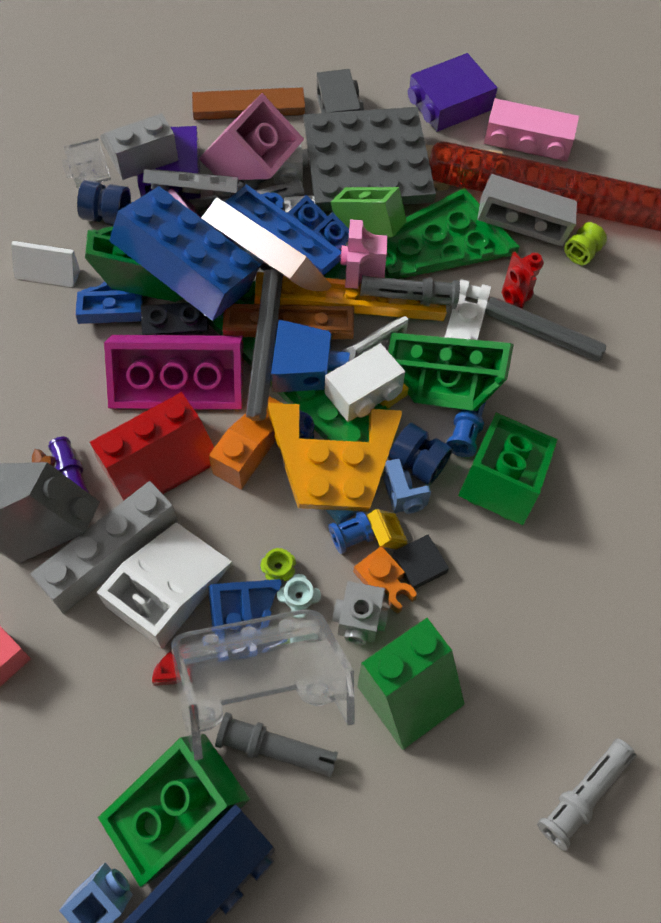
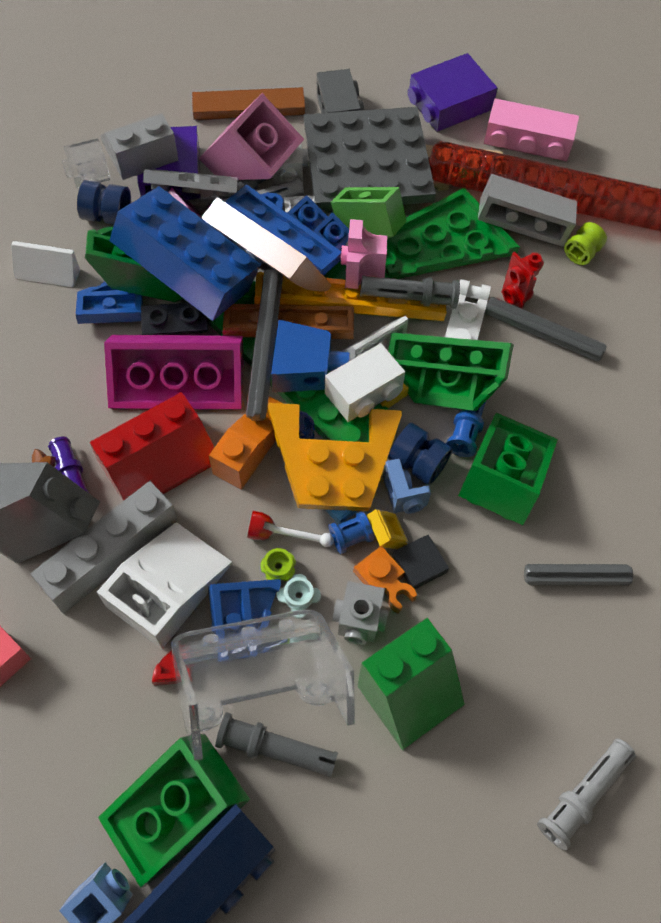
none -> hinge [247,510,334,547]
none -> dark grey axle [524,564,633,585]

